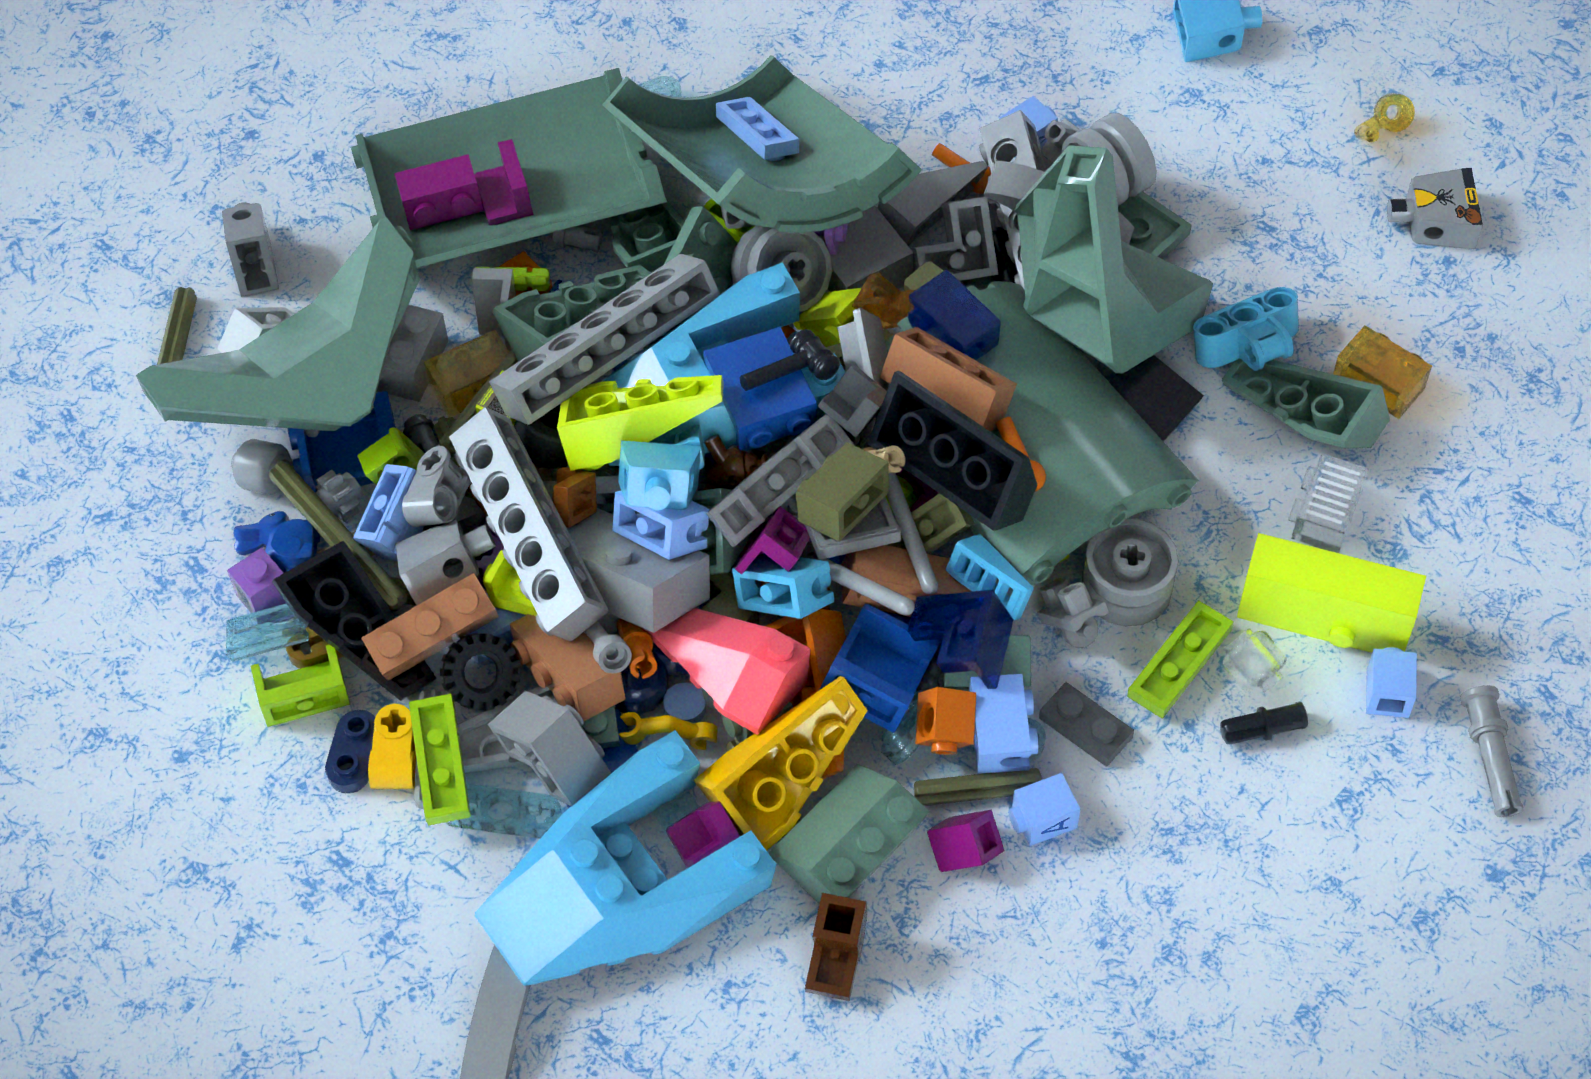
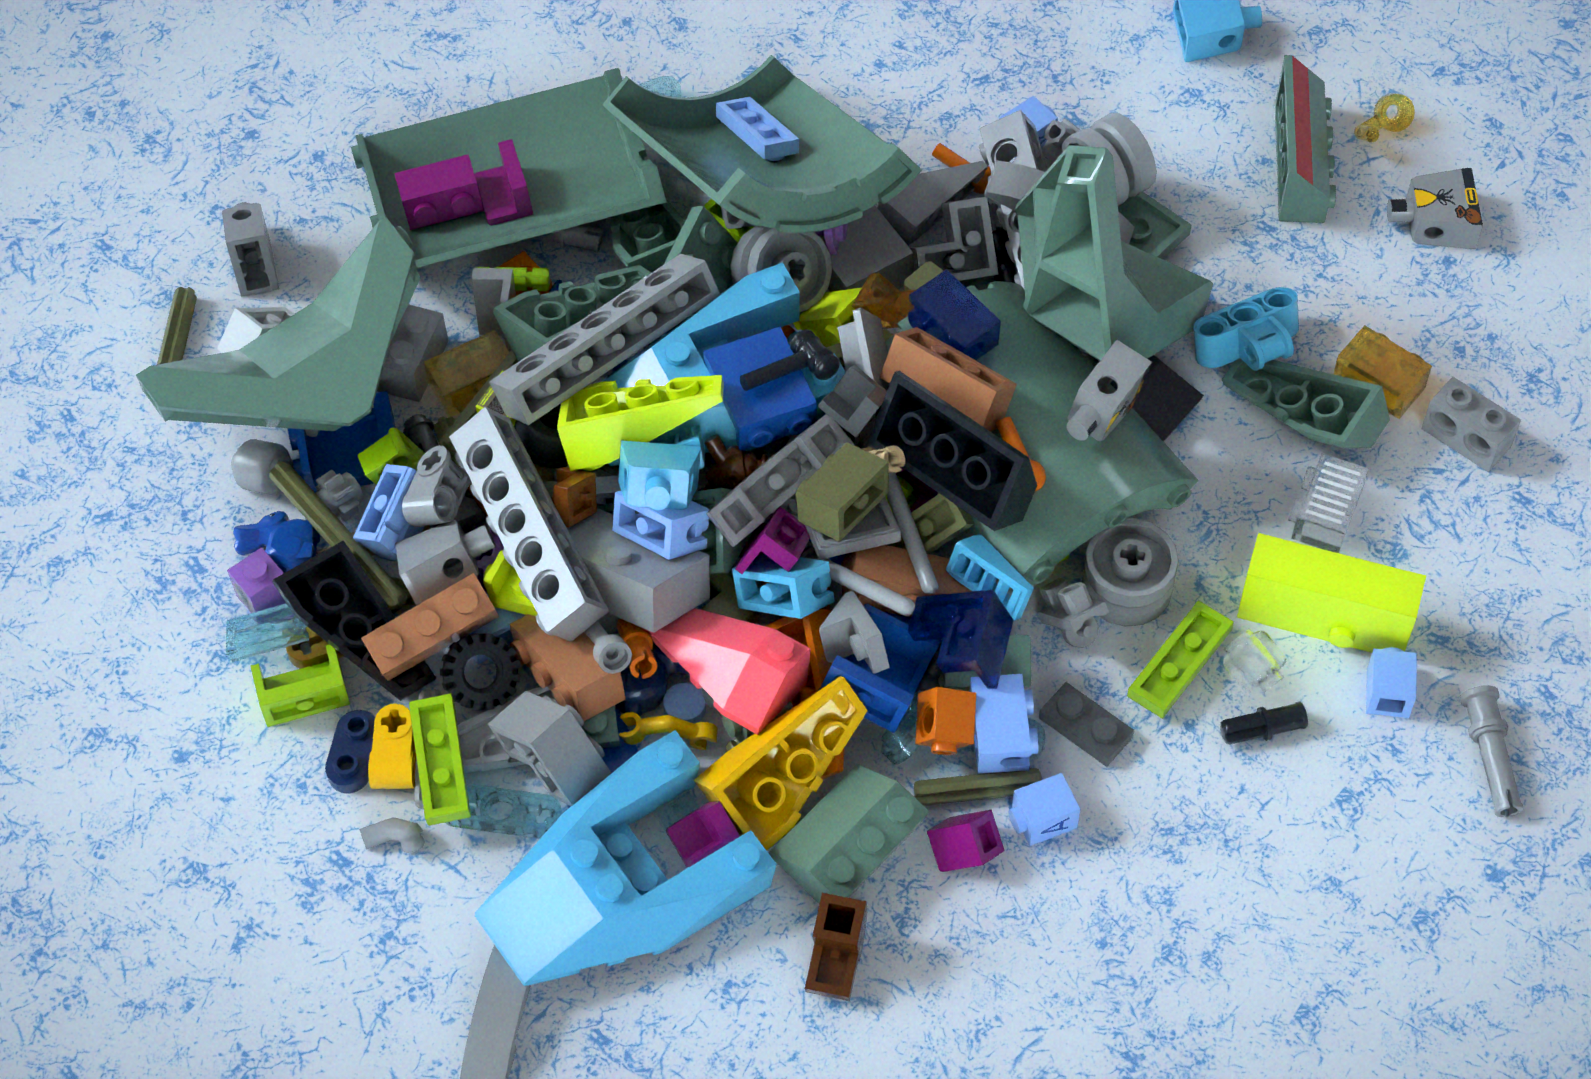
none -> light grey arm [359,817,425,853]
none -> light grey slope [819,590,890,674]
none -> light grey torso [1066,340,1152,441]
none -> sand green slope [1274,55,1336,223]
none -> light grey brick [1421,377,1521,472]

